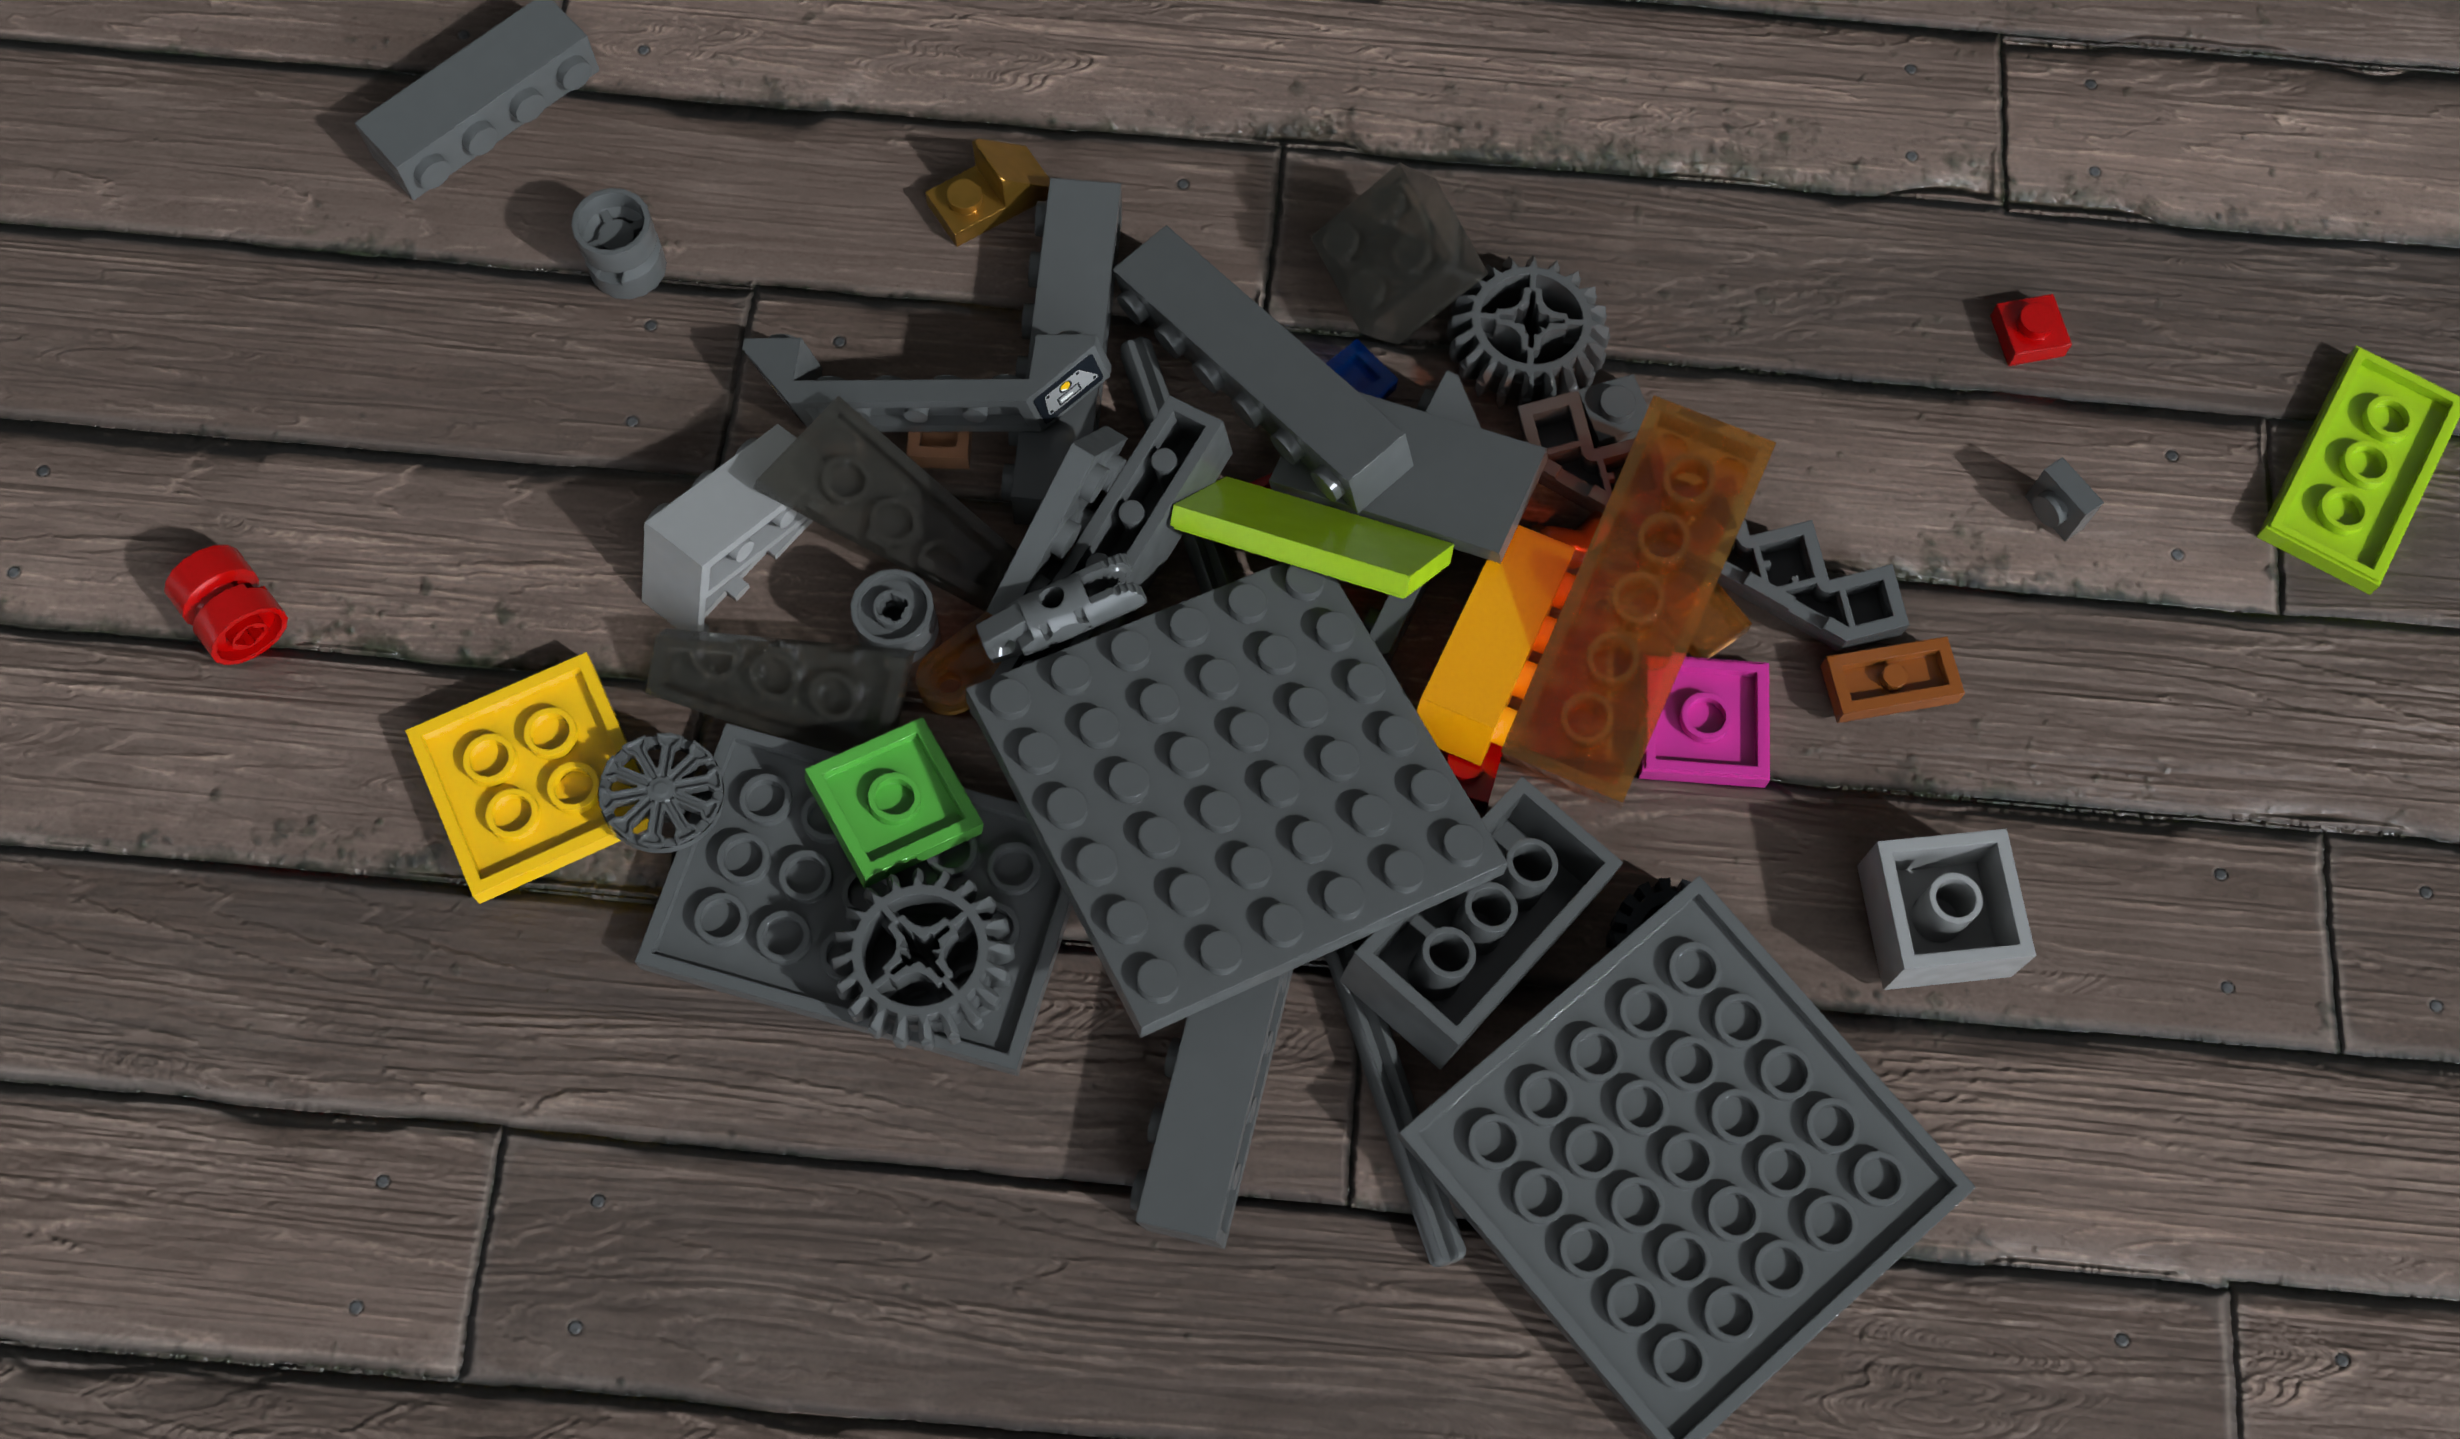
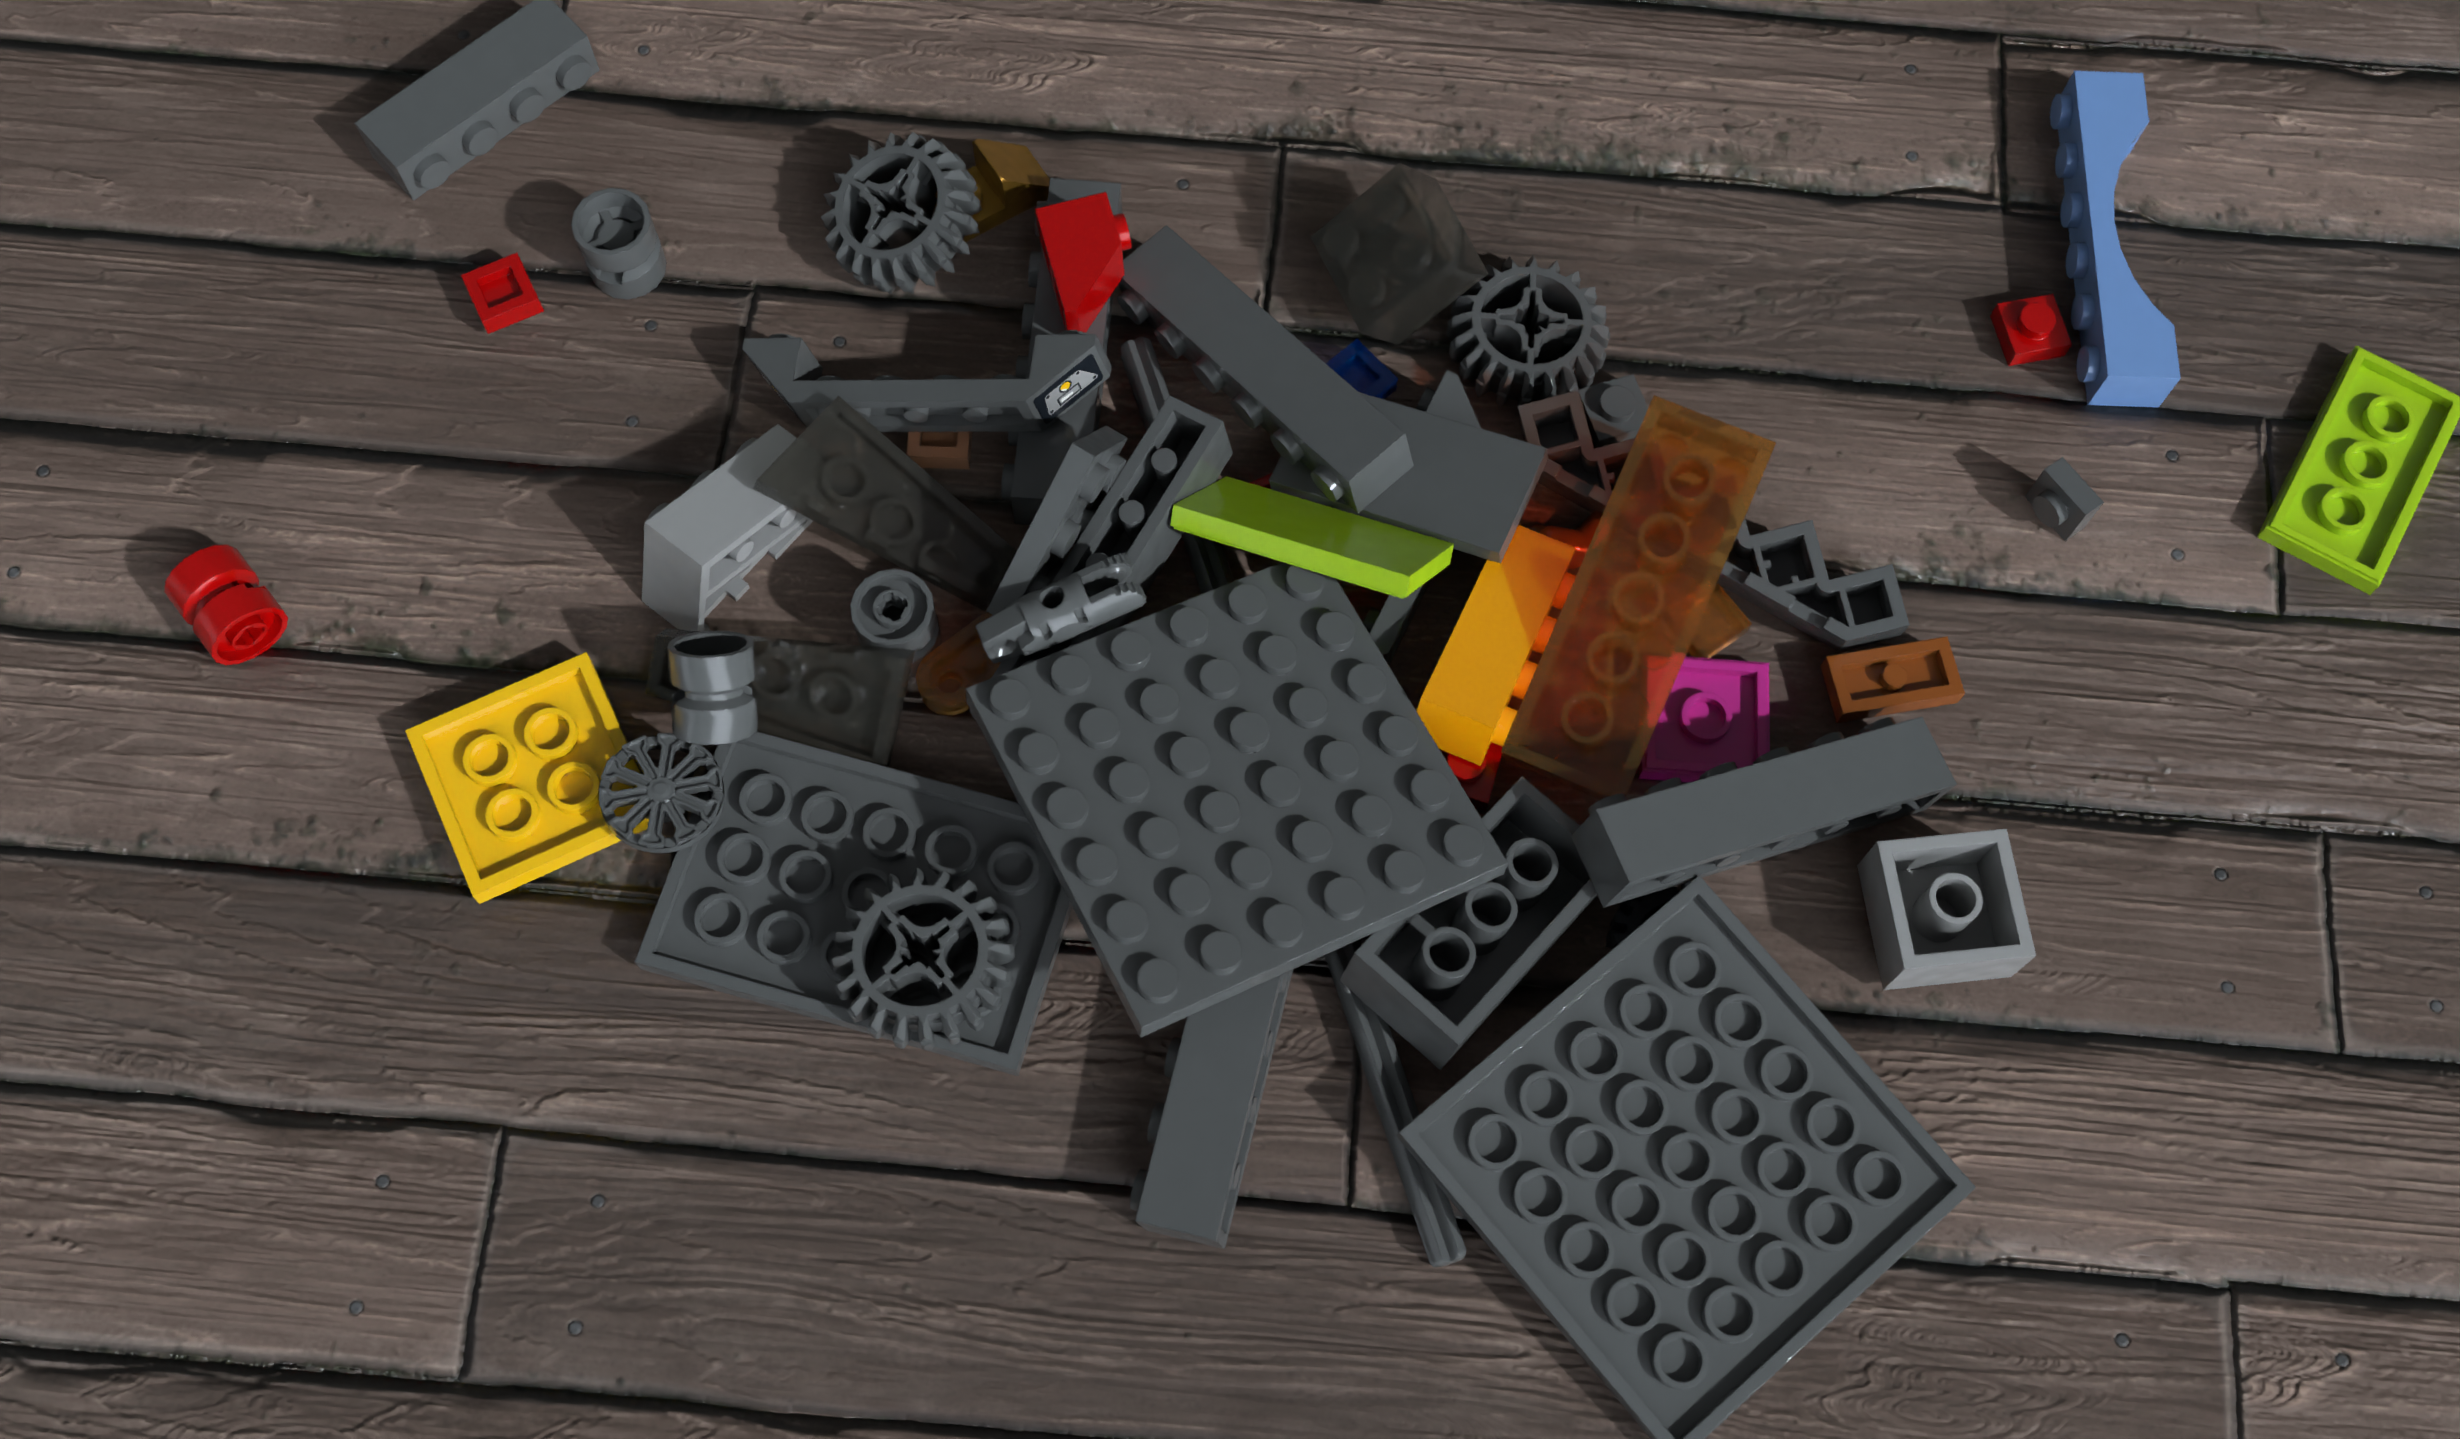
bright green plate [805,717,984,888] -> none
none -> red plate [461,253,544,334]
none -> dark grey wheel [667,631,758,745]
none -> dark grey gear [821,132,982,294]
none -> red slope [1035,192,1132,333]
none -> dark grey brick [1571,716,1957,908]
none -> medium blue arch [2050,71,2181,408]

